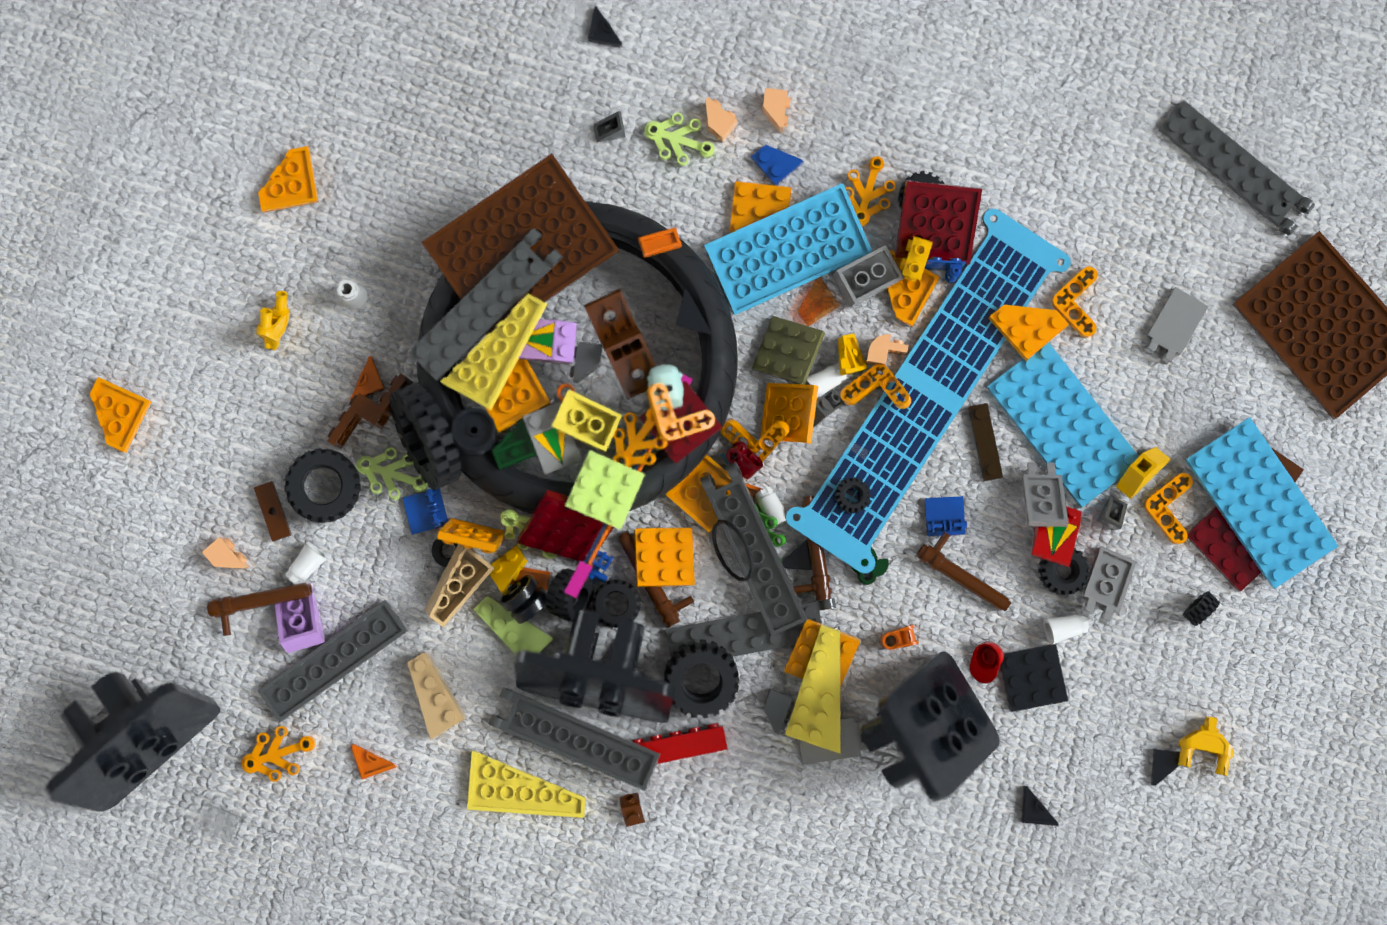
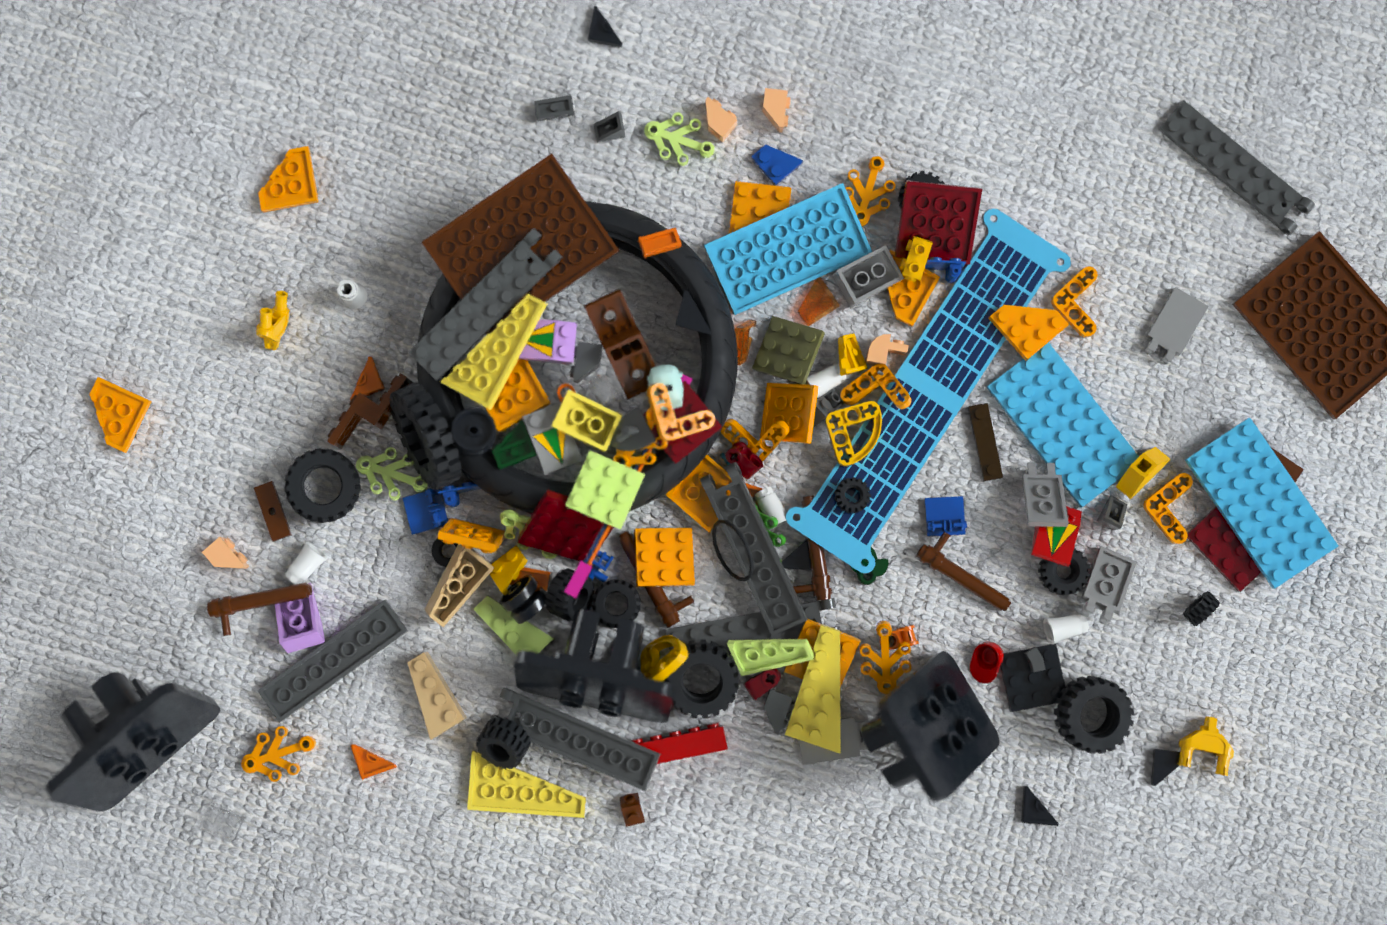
none -> blue hinge [438,482,481,507]
none -> black tyre [476,717,531,769]
none -> dark grey plate [534,95,575,121]
none -> dark grey shield [611,406,656,451]
none -> yellow beam [640,635,688,682]
none -> yellowish green wing [727,639,814,676]
none -> clear orange wing [735,319,757,366]
none -> dark red piece [743,668,781,700]
none -> yellow beam [825,401,882,467]
none -> light orange plant [860,621,912,694]
none -> dark grey piece [1024,647,1046,672]
none -> black tyre [1054,676,1134,754]

